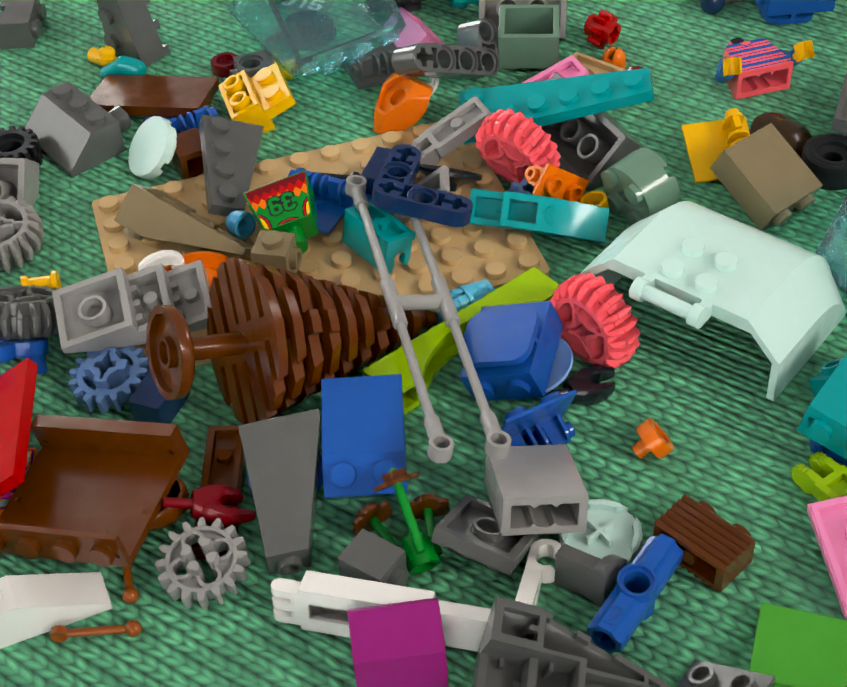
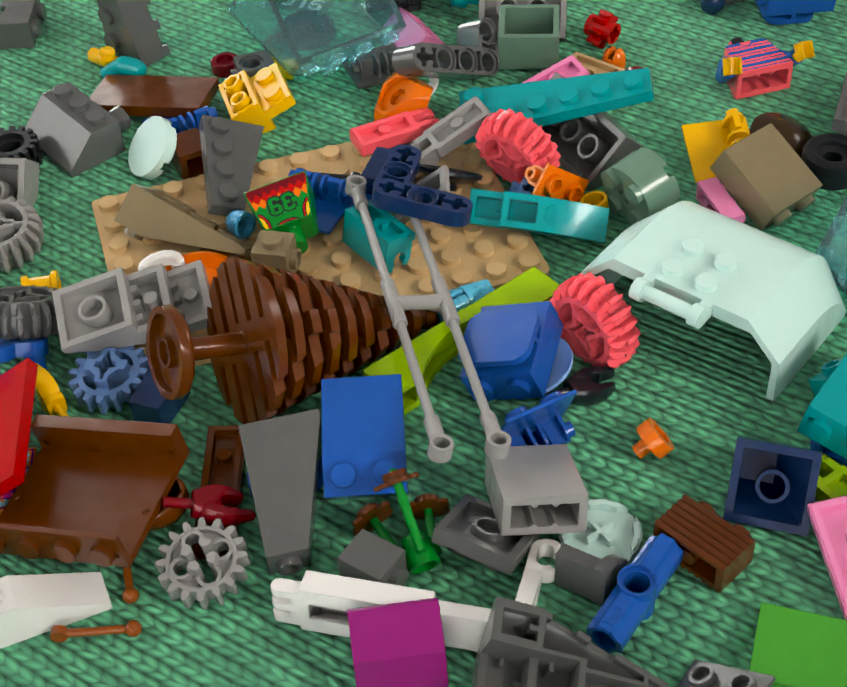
none -> yellow hand [35,363,69,417]
none -> coral hinge [349,107,440,157]
none -> bright pink piece [696,177,746,223]
none -> dark blue slope [723,435,823,536]

